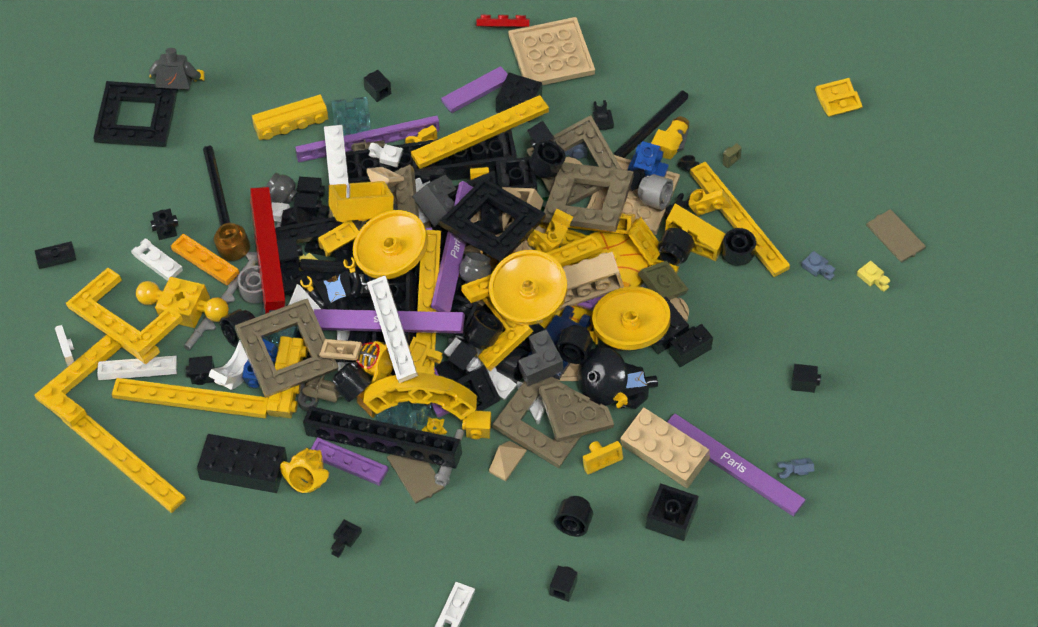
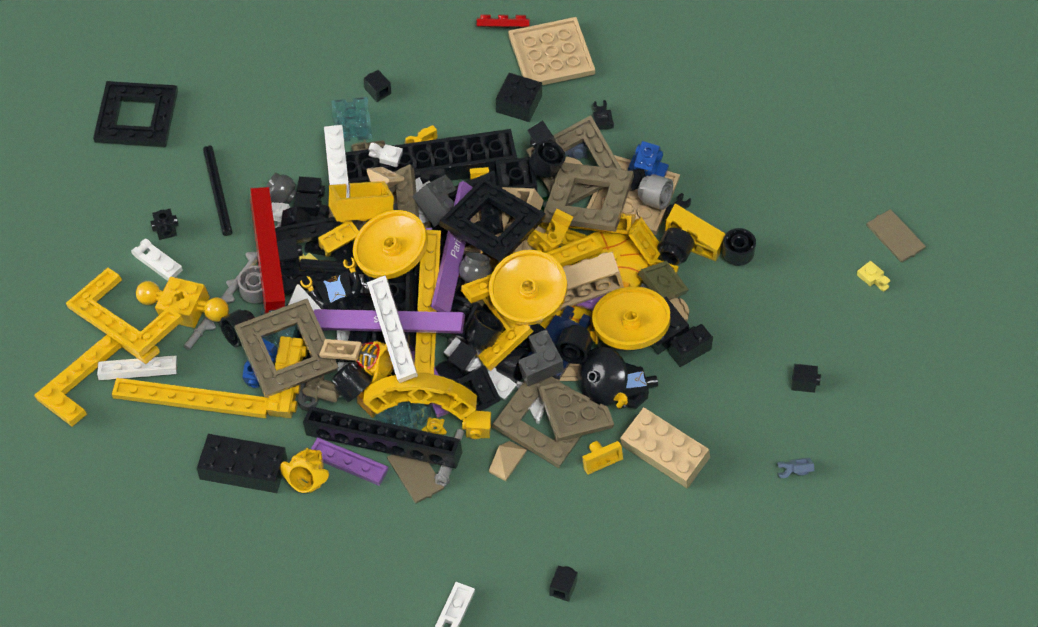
black plate [35,241,76,269] -> none
white plate [55,325,74,366] -> none
yellow tile [62,415,186,513] -> none
dark grey torso [149,48,205,89] -> none
light orange plate [171,234,239,286] -> none
black brick [186,356,215,385] -> none
white arch [209,340,248,390] -> none
pearl gold piece [214,223,250,261] -> none
yellow brick [252,94,328,140] -> none
medium lavender tile [295,116,440,162] -> none
black plate [331,519,362,558] -> none
yellow plate [409,337,443,375] -> none
yellow plate [411,95,549,169] -> none
medium lavender tile [441,66,508,113] -> none
black piece [554,496,593,537] -> none
black axle [614,90,688,158] -> none
black brick [646,483,699,541] -> none
yellow plate [651,116,689,159] -> none
medium lavender tile [667,413,806,517] -> none
black plate [678,155,699,171] -> none
yellow plate [689,189,731,216] -> none
yellow plate [690,162,790,277] -> none
olive plate [723,143,742,168] -> none
sand blue plate [801,251,836,281] -> none
yellow slope [815,78,863,117] -> none

